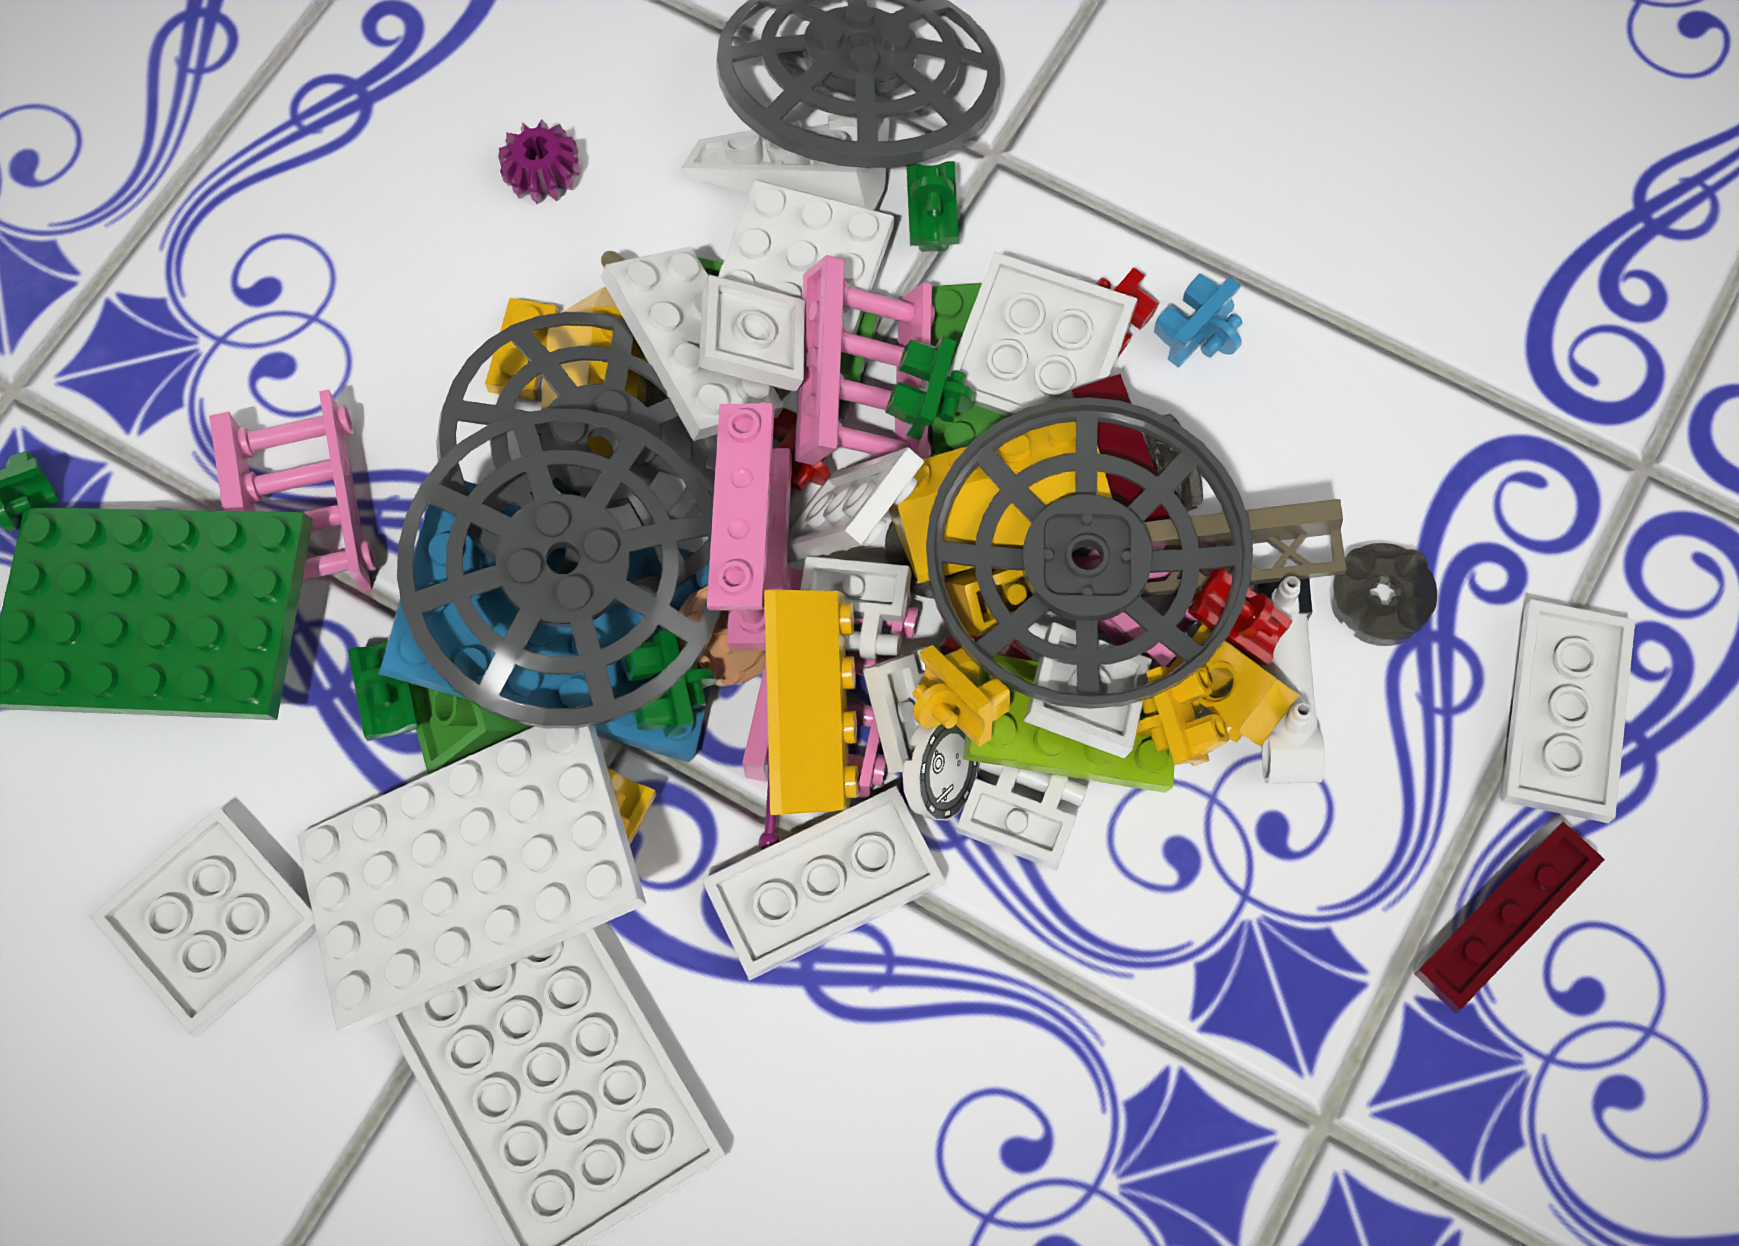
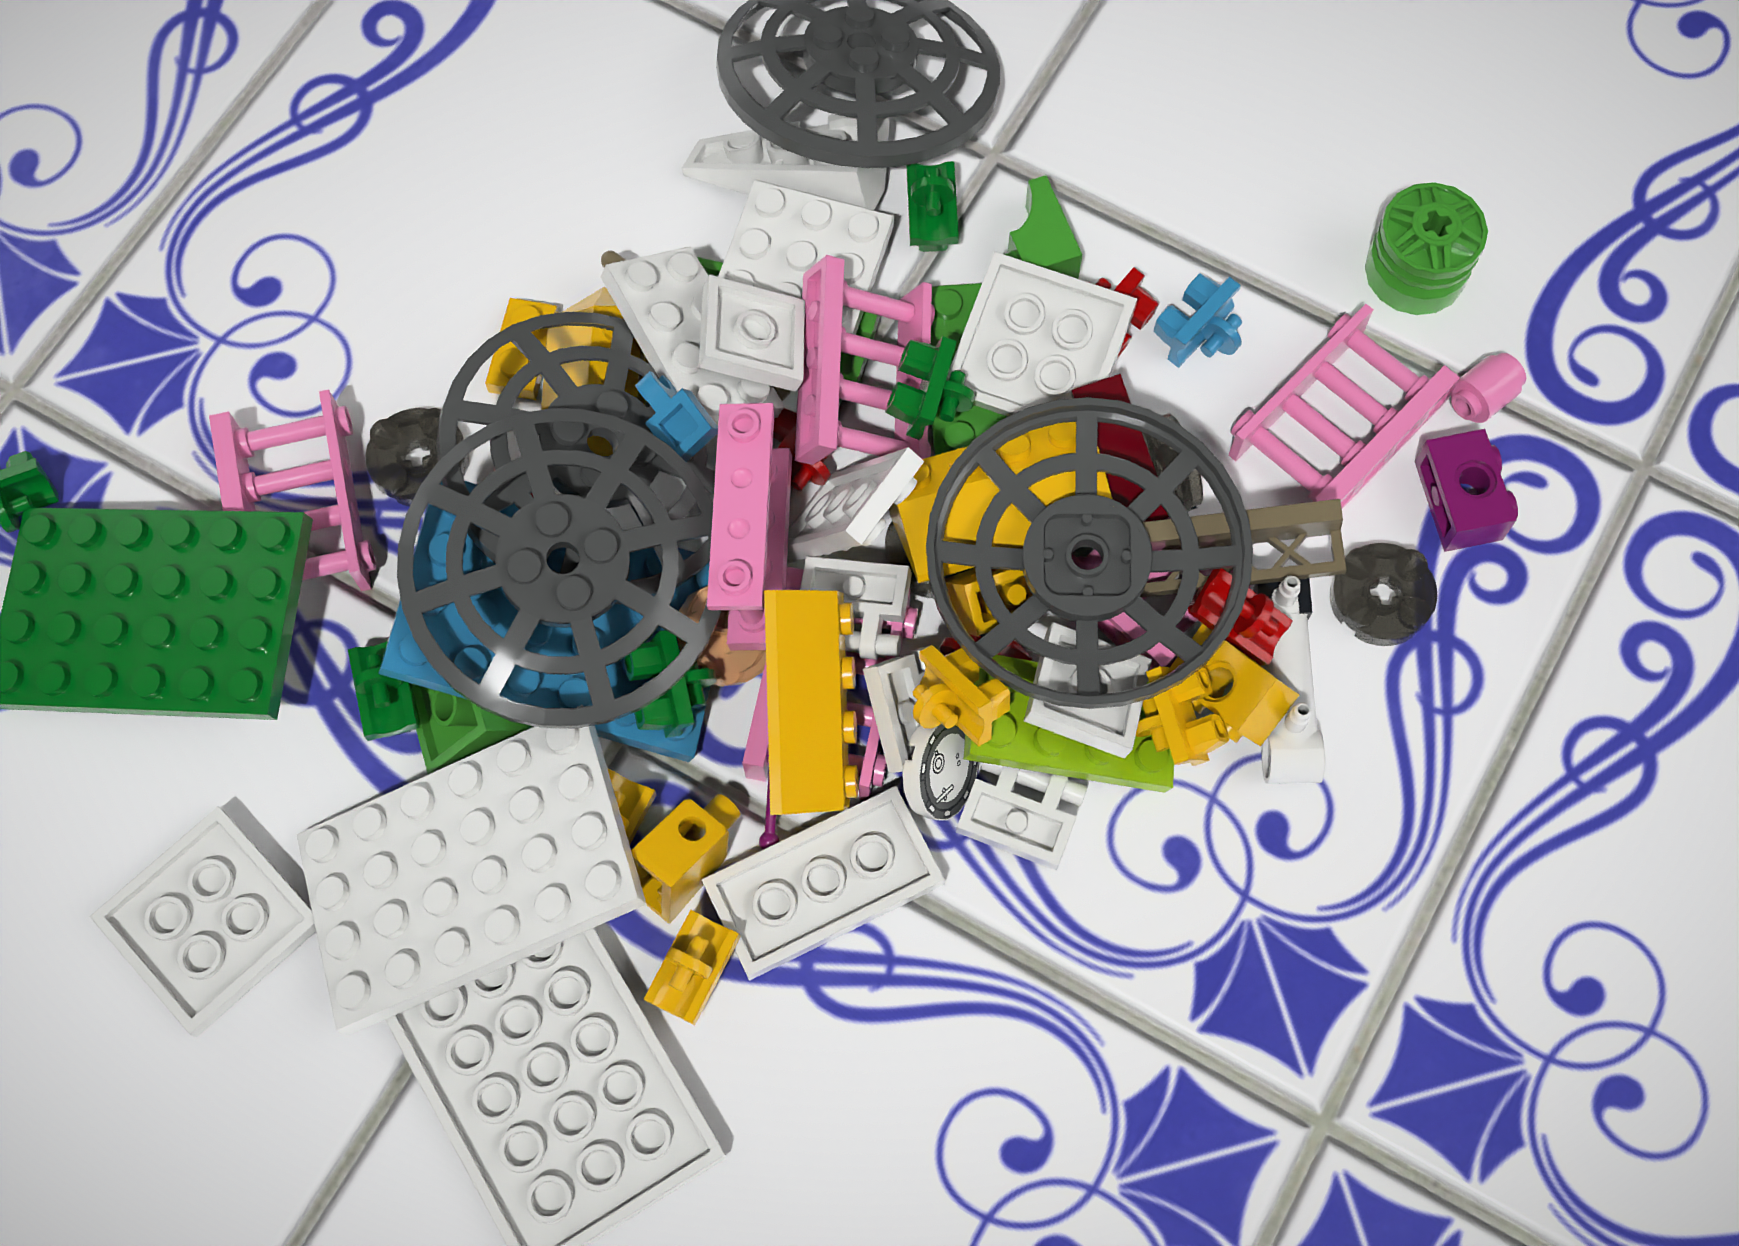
magenta gear [498,119,581,204] -> none
dark red plate [1414,822,1605,1014] -> none
white plate [1501,599,1635,823] -> none
none -> clear smoke plate [365,408,469,507]
none -> yellow torso [631,794,741,924]
none -> dark azure plate [635,371,718,462]
none -> yellow hips [644,909,741,1026]
none -> bright green arch [1004,175,1082,279]
none -> bright pink fence [1228,304,1460,509]
none -> bright green wheel [1365,182,1488,315]
none -> magenta brick [1414,429,1518,552]
none -> bright pink brick [1451,353,1526,423]

